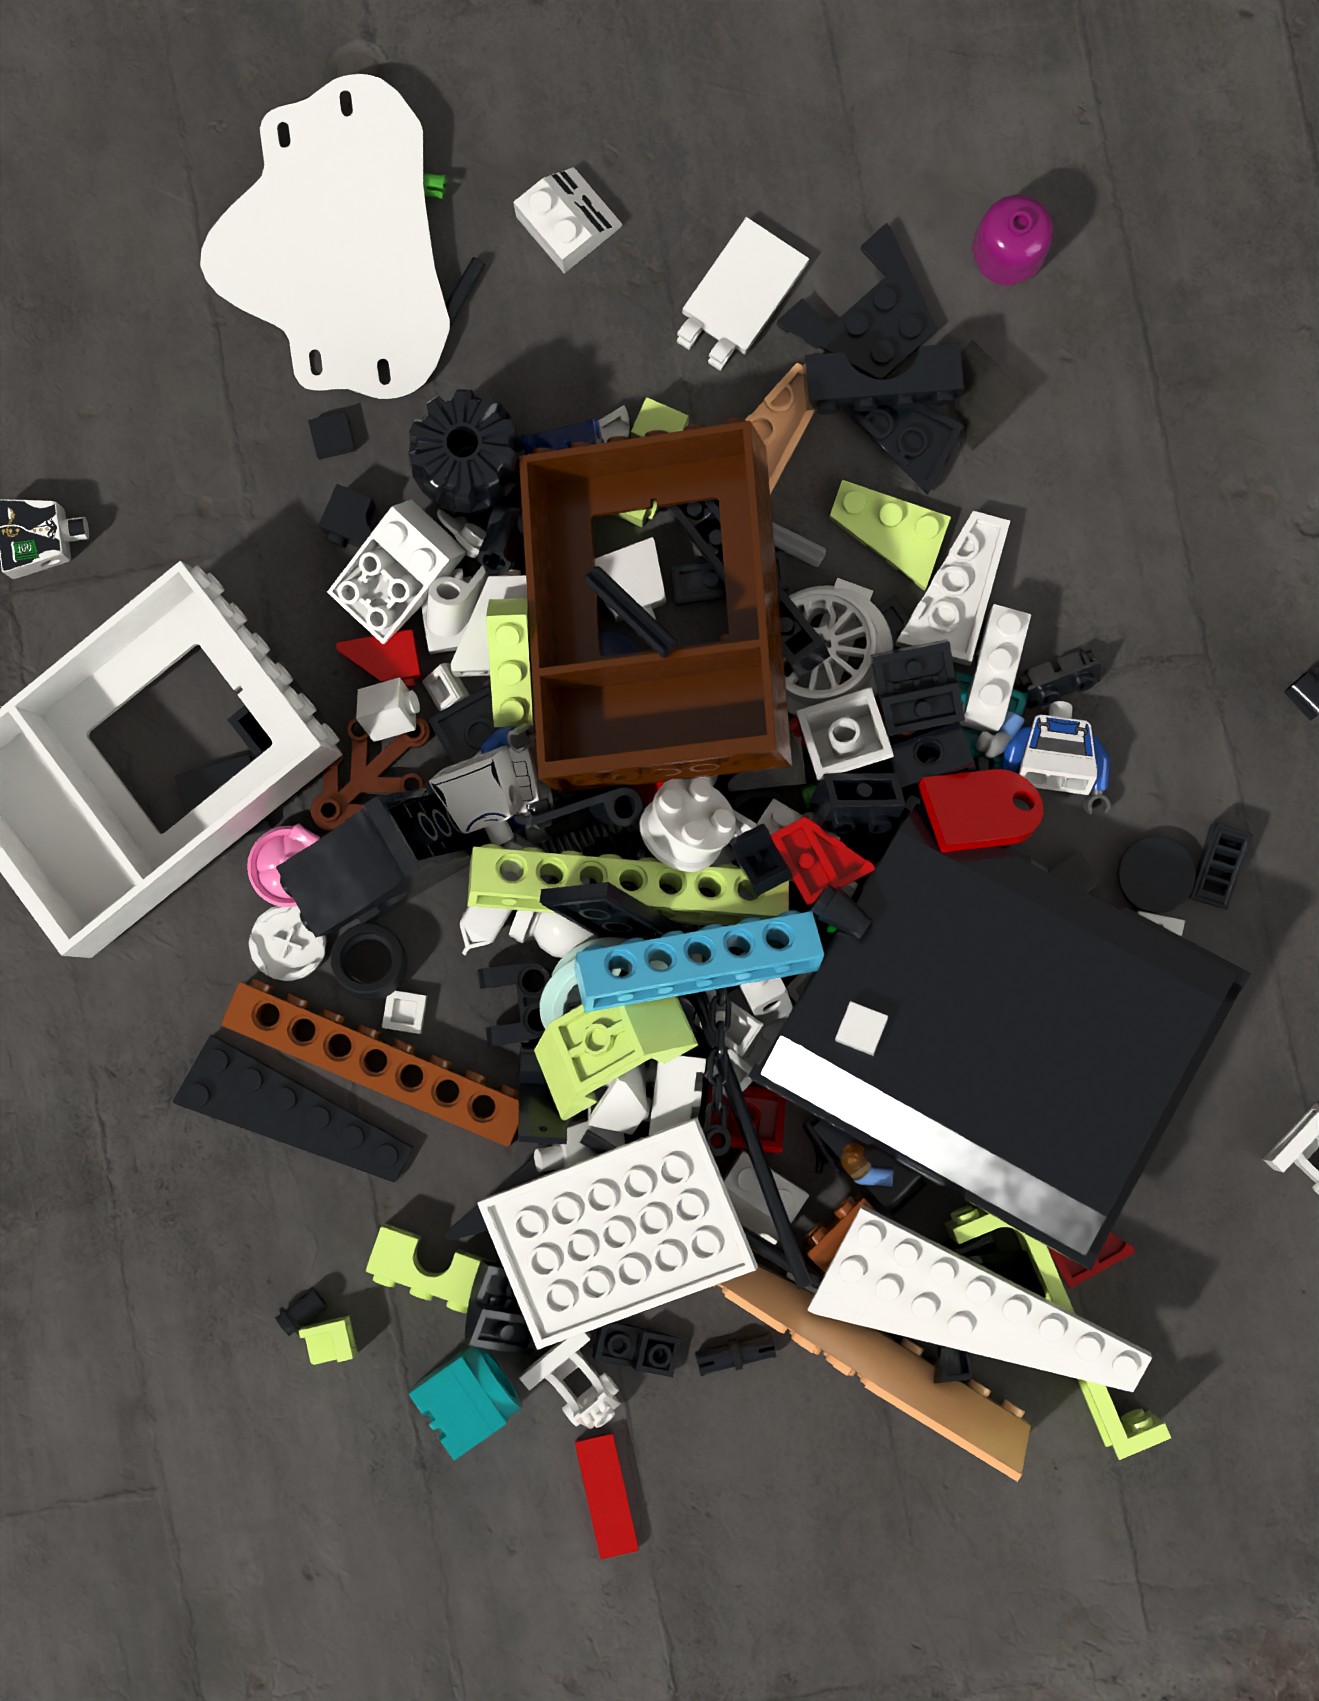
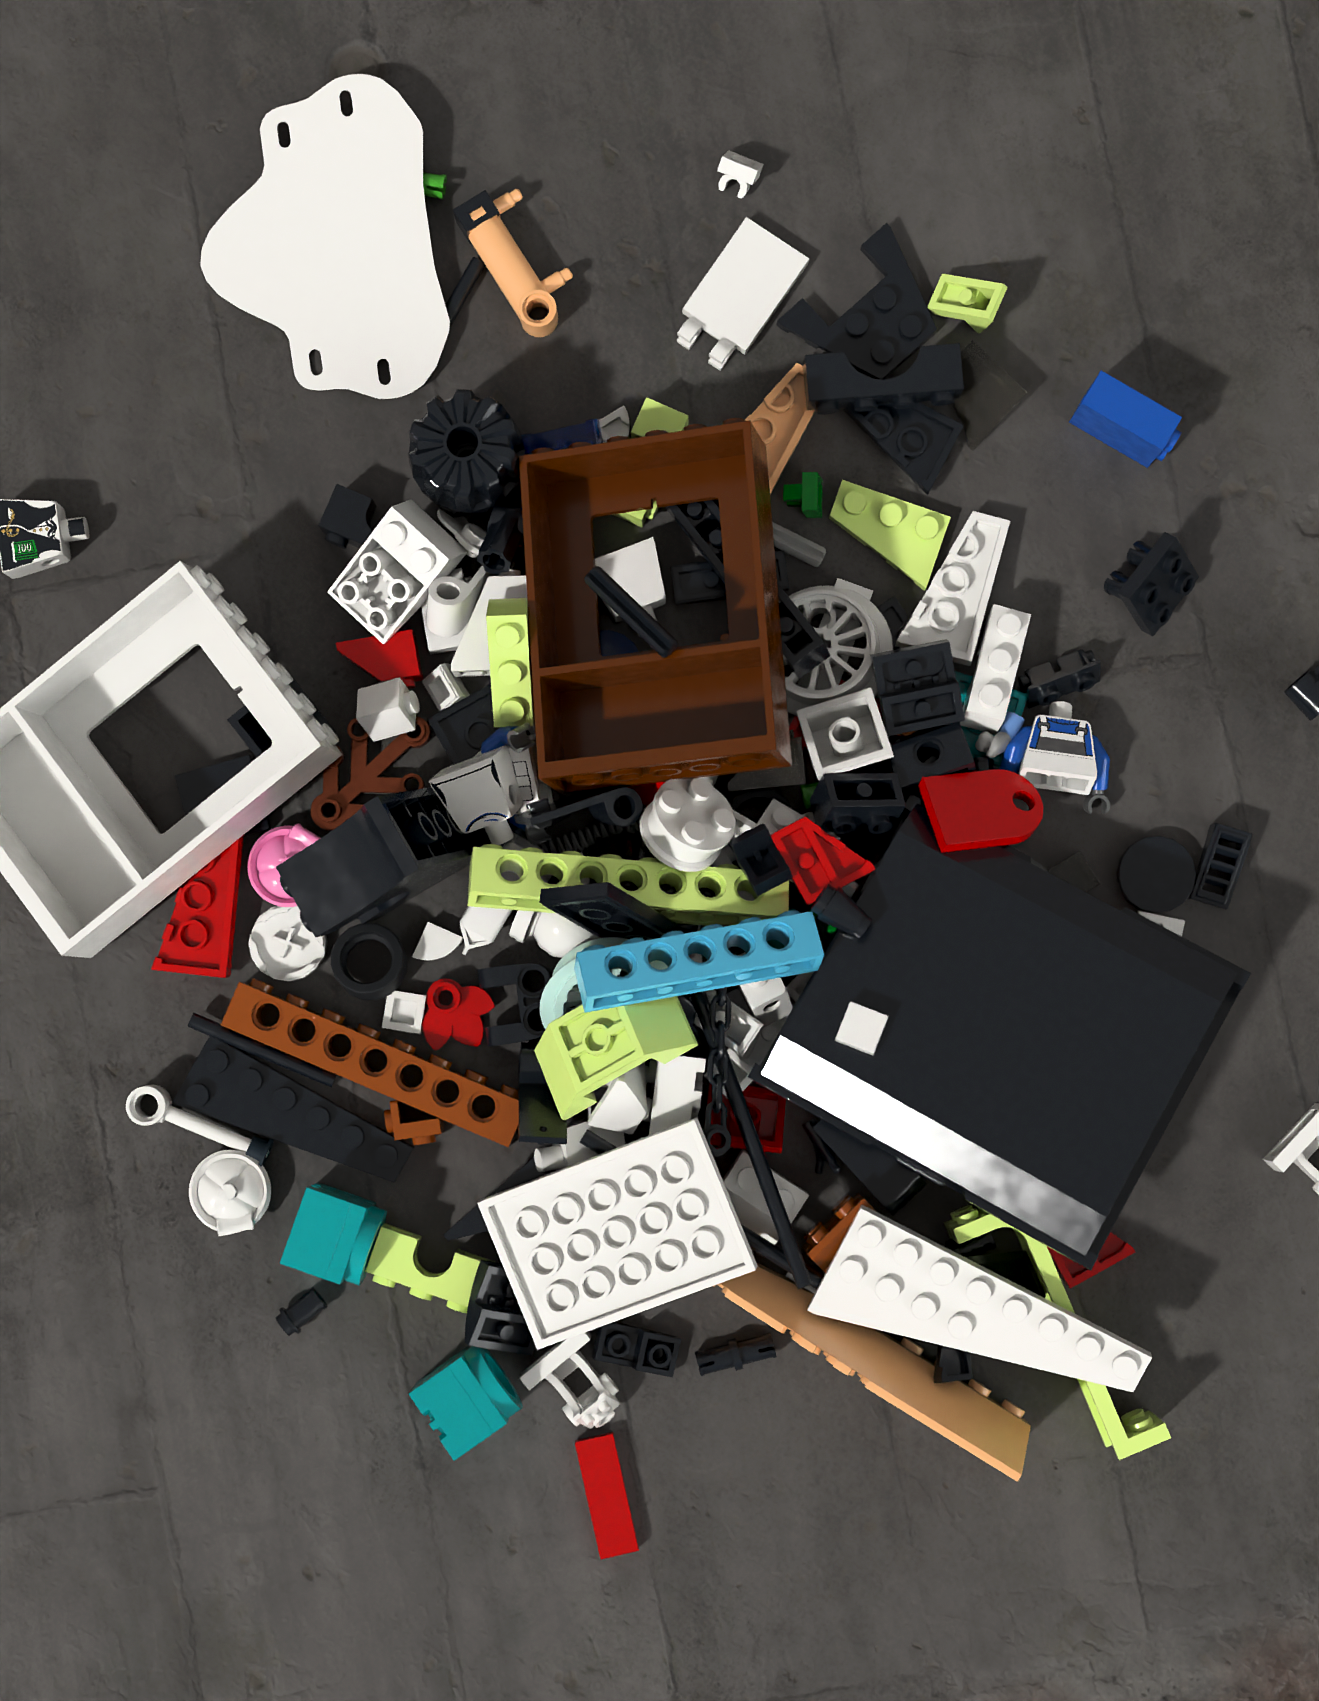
yellowish green panel [299,1315,358,1365] -> none
black tile [308,411,356,460] -> none
white slope [513,167,622,274] -> none
arm [840,1143,893,1187] -> none
magenta cylinder [971,194,1053,286] -> none
none -> white piece [126,1084,274,1167]
none -> red wing [151,835,244,978]
none -> black bar [188,1013,337,1088]
none -> white piece [189,1150,271,1236]
none -> teal piece [280,1182,387,1286]
none -> dark orange bracket [384,1100,445,1145]
none -> white tile [412,922,463,961]
none -> red plate [422,978,495,1051]
none -> light nougat piece [453,189,573,337]
none -> white tile [717,150,764,198]
none -> green tile [783,472,823,518]
none -> yellowish green slope [927,274,1008,333]
none -> blue brick [1069,370,1182,468]
none -> black plate [1104,532,1199,636]

